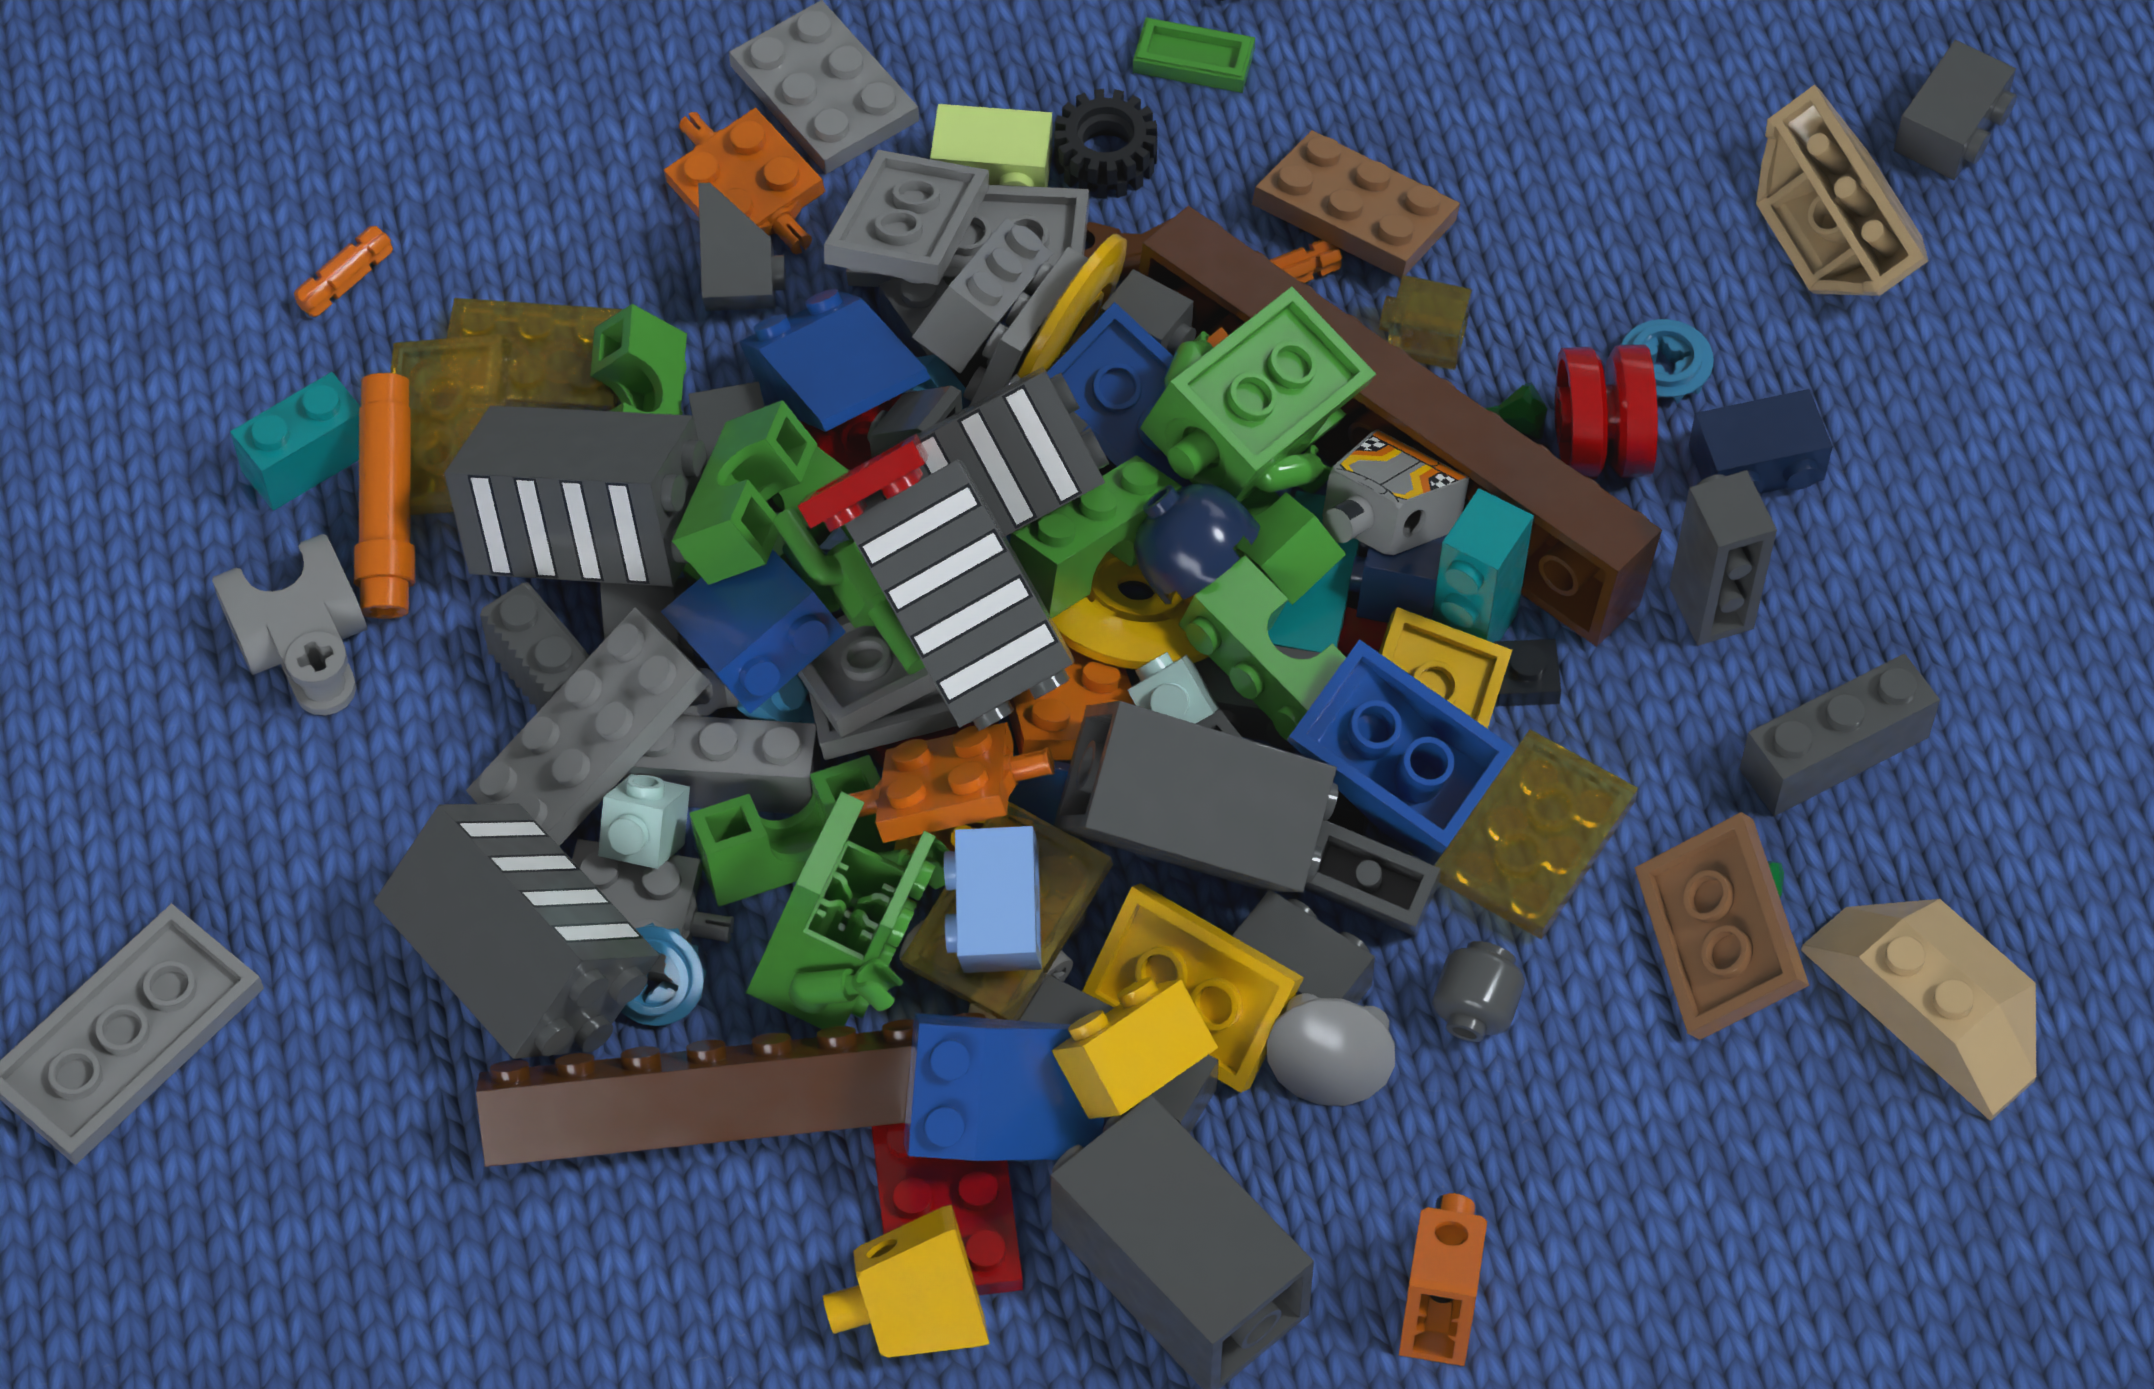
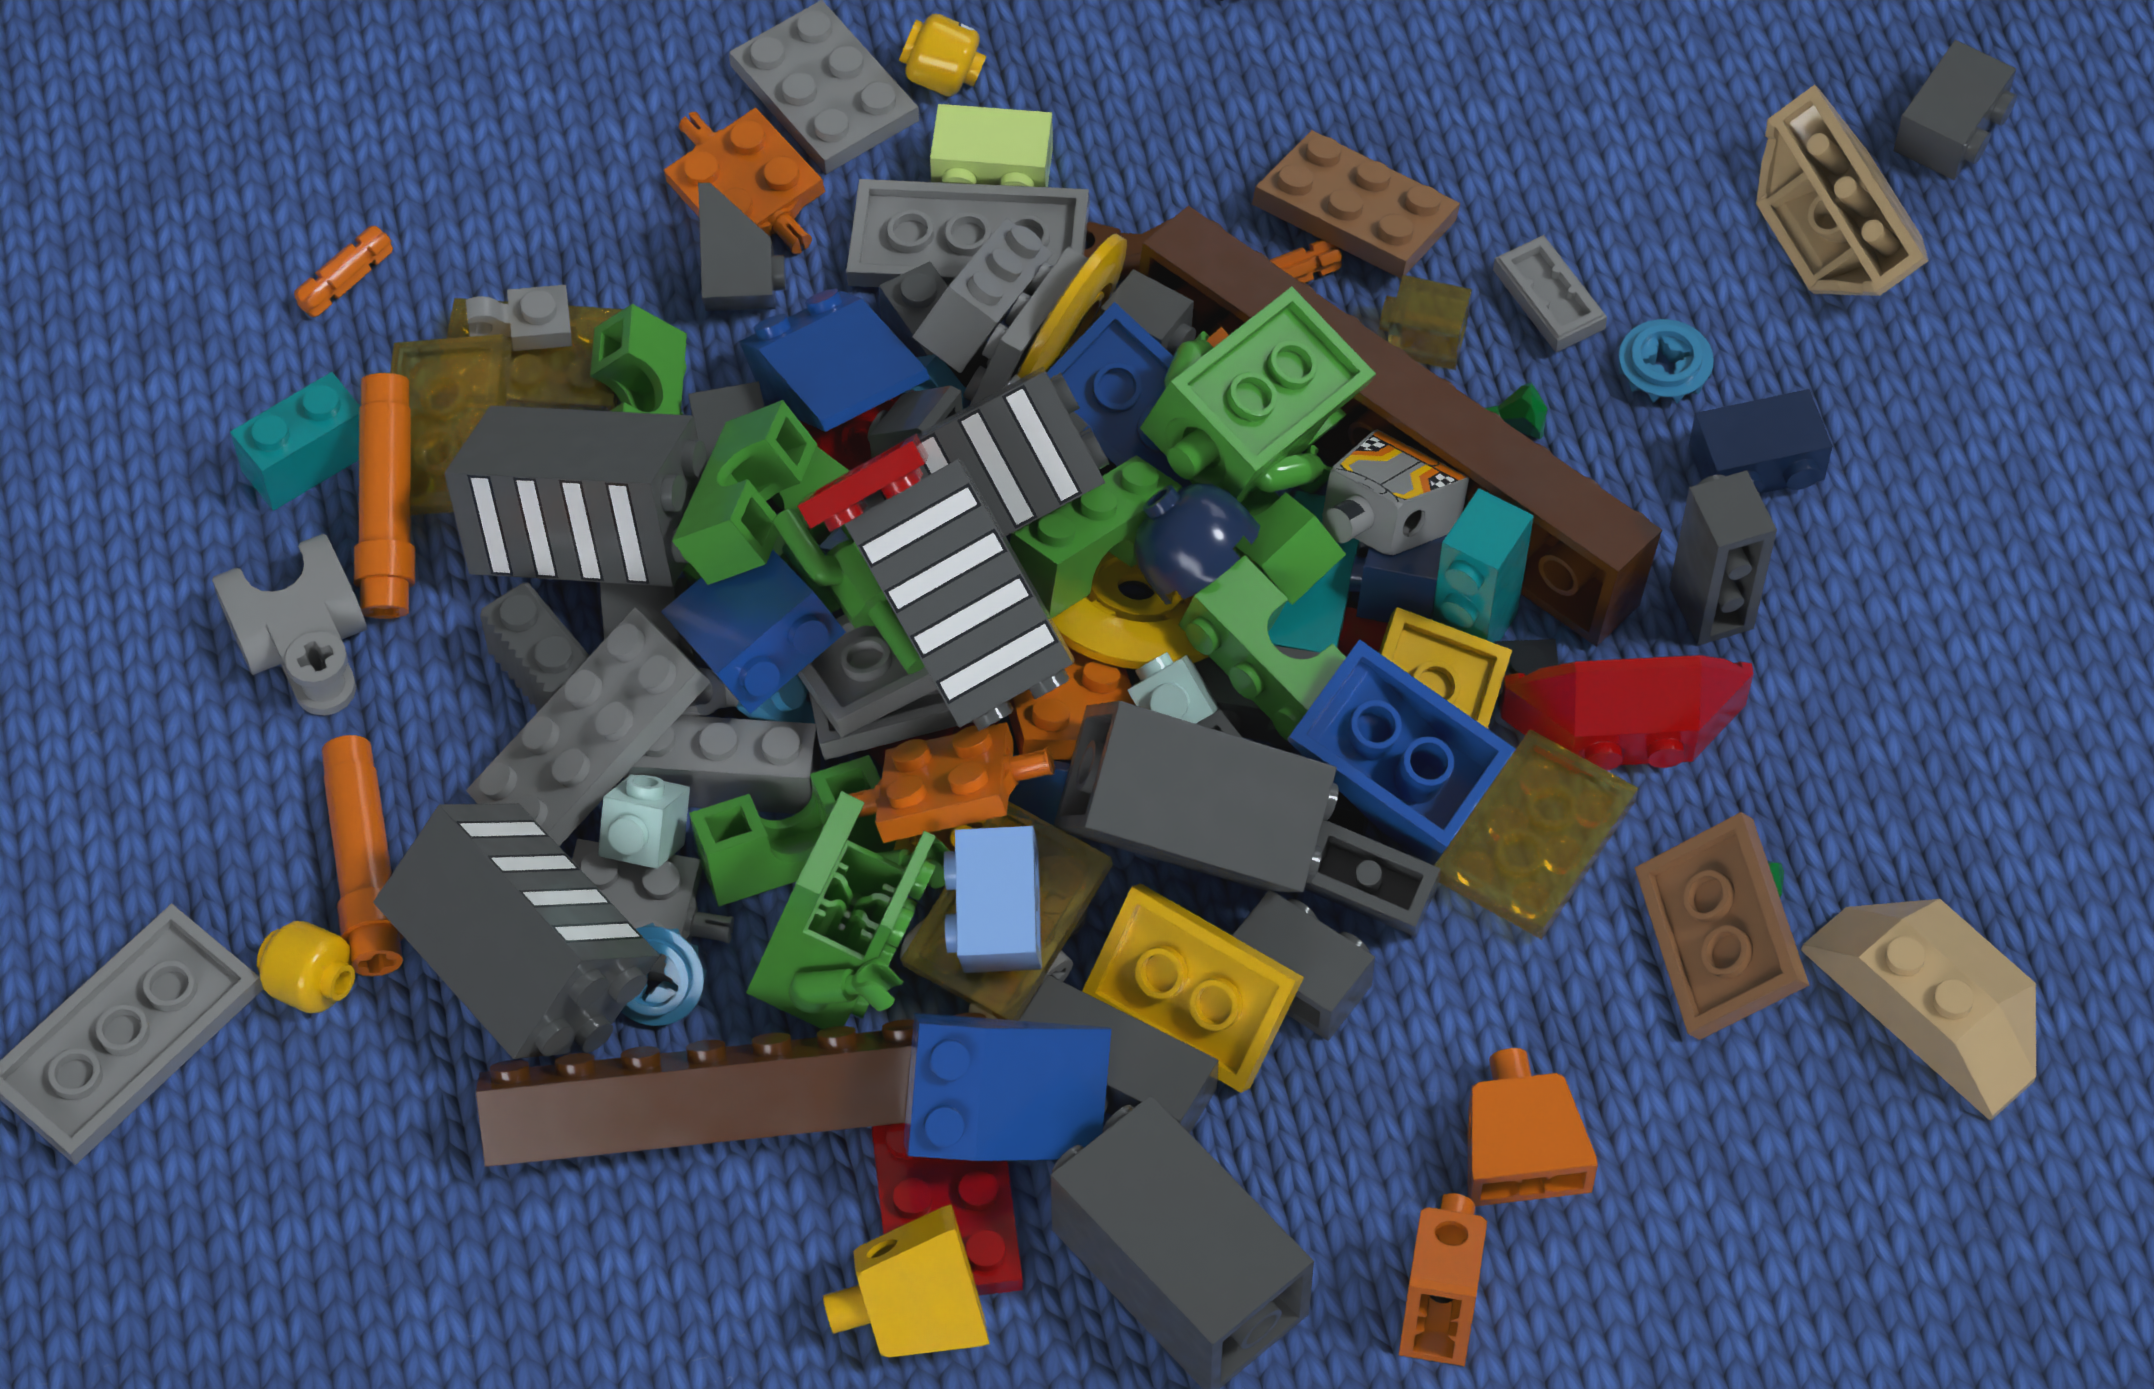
light grey plate [824,150,989,285] -> none
yellow brick [1051,977,1218,1119] -> none
black tyre [1054,89,1157,199] -> none
bright green tile [1133,17,1255,93] -> none
light grey dish [1267,993,1395,1106] -> none
dark grey head [1432,941,1525,1042] -> none
red wheel [1554,344,1658,479] -> none
dark grey brick [1739,653,1940,817] -> none
none -> yellow head [256,921,355,1013]
none -> orange piece [321,735,404,976]
none -> light grey plate [466,285,572,351]
none -> yellow head [899,13,987,97]
none -> orange torso [1468,1048,1598,1207]
none -> light grey plate [1493,235,1607,353]
none -> red wedge [1500,655,1754,771]

